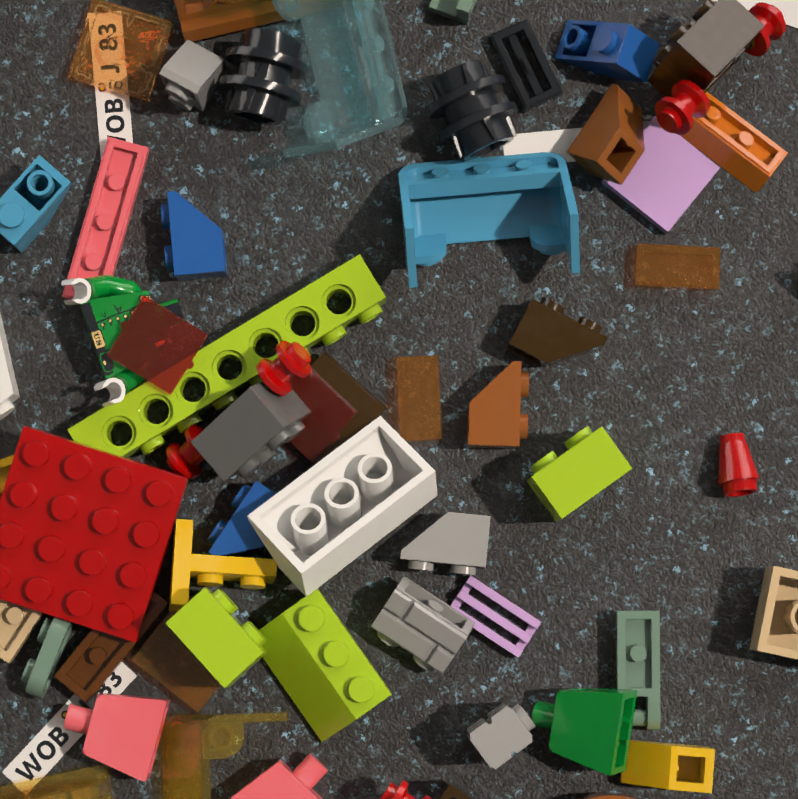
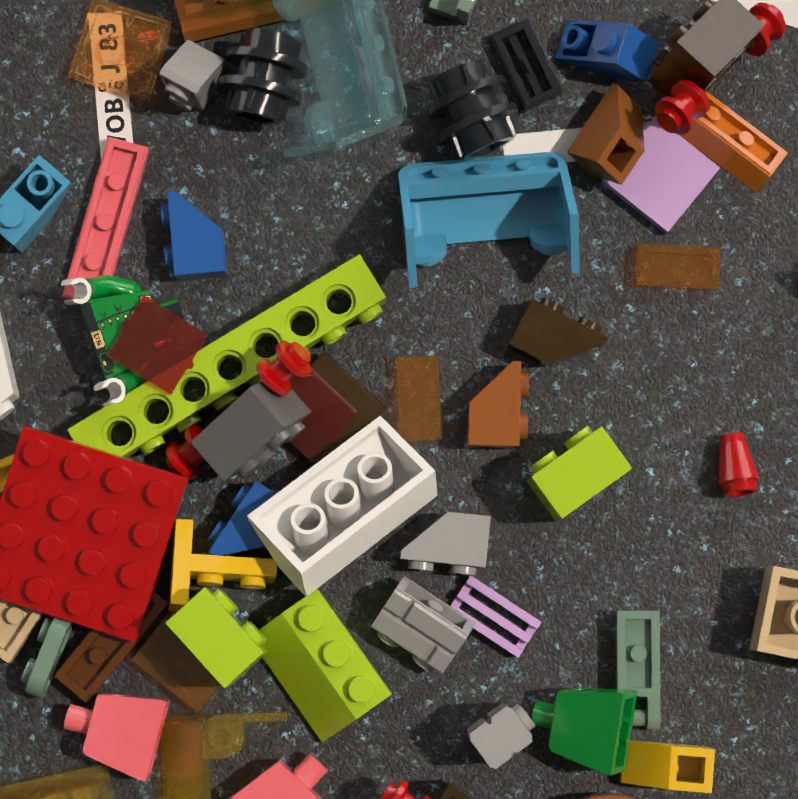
white sticker [2,662,137,796] -> none

